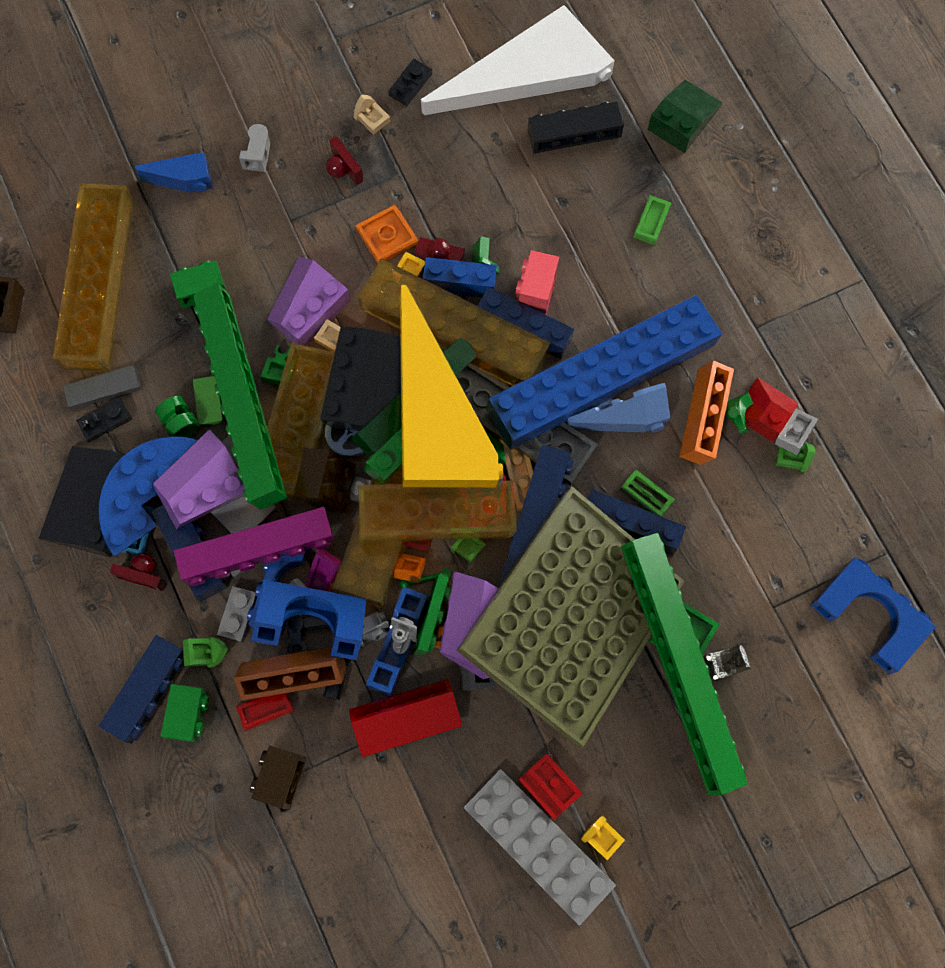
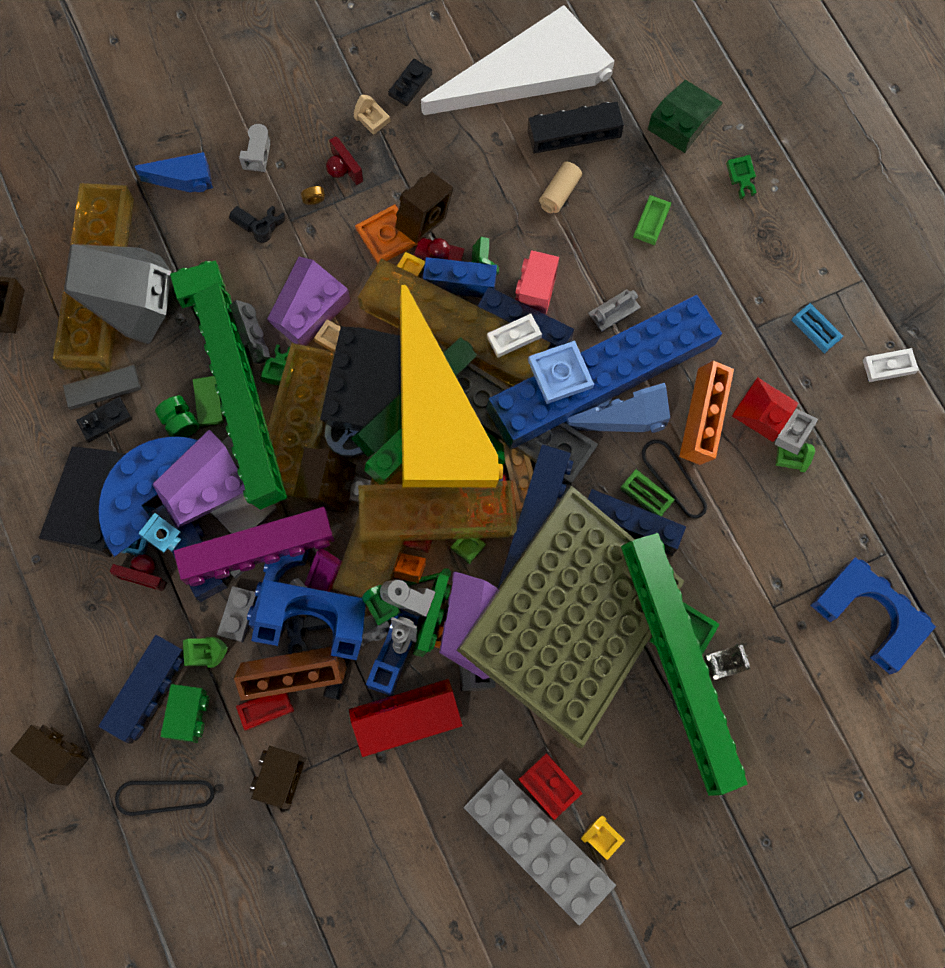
green piece [724,392,753,434] -> none
none -> dark brown brick [10,724,88,786]
none -> dark grey wedge [64,244,171,344]
none -> black piece [115,780,214,816]
none -> medium azure brick [139,513,181,553]
none -> black bar [229,206,285,243]
none -> dark grey hinge [230,300,270,364]
none -> pearl gold tile [301,186,325,205]
none -> green tile [362,585,402,626]
none -> light grey leg [380,580,435,616]
none -> dark brown brick [395,171,454,244]
none -> white plate [487,314,542,358]
none -> light blue plate [528,341,594,404]
none -> tan brick [539,162,582,213]
none -> light grey hinge [588,289,641,332]
none -> black piece [642,440,707,518]
none -> green plate [726,155,757,199]
none -> dark azure tile [791,303,844,354]
none -> white plate [863,348,918,382]

